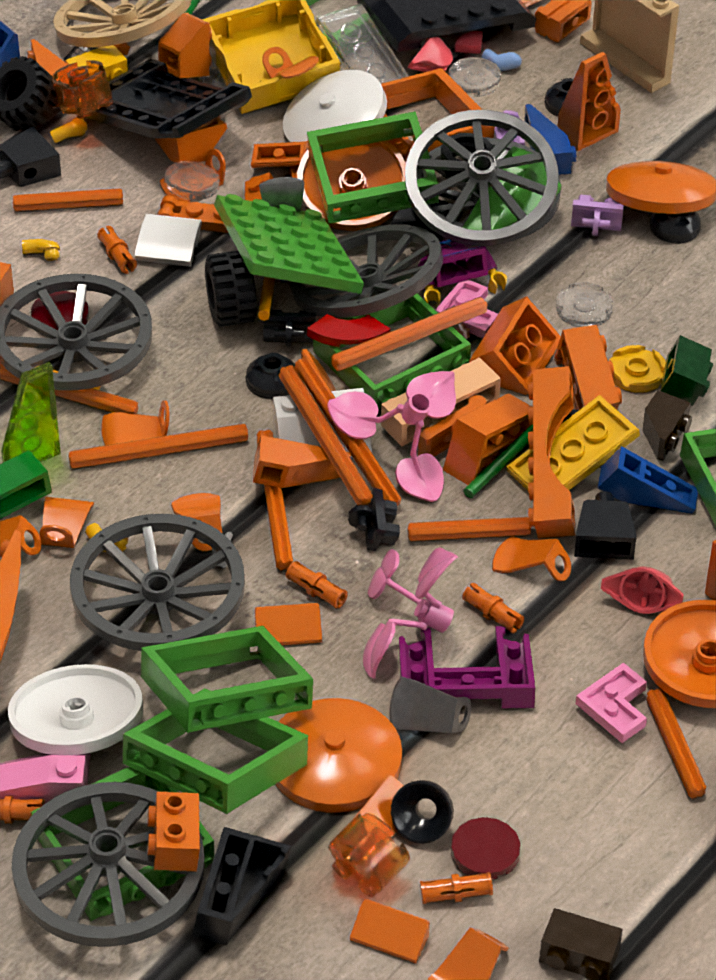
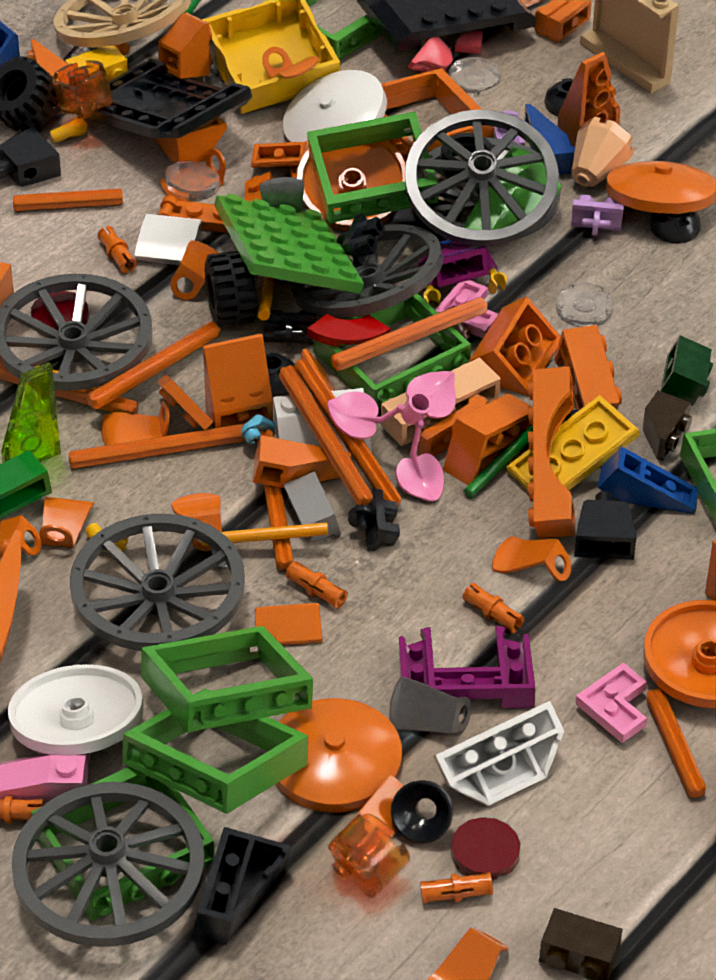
yellow arm [22,239,60,261] -> none
orange brick [147,792,200,871] -> none
clear tile [315,4,409,84] -> none
orange slope [350,899,430,964] -> none
bright pink plant [363,547,458,679] -> none
orange axle [407,517,532,541] -> none
light blue arm [481,49,522,72] -> none
coral hat [601,566,684,614] -> none
yellow tile [609,345,666,393] -> none
none -> orange axle [86,321,221,410]
none -> orange plate [157,374,213,430]
none -> orange piece [170,240,218,300]
none -> light orange bar [202,522,328,546]
none -> orange slope [203,333,273,428]
none -> medium azure arm [241,414,275,444]
none -> light grey hinge [283,471,341,541]
none -> black hips [336,213,385,267]
none -> white wedge [433,701,565,806]
none -> light nougat cone [572,117,635,187]

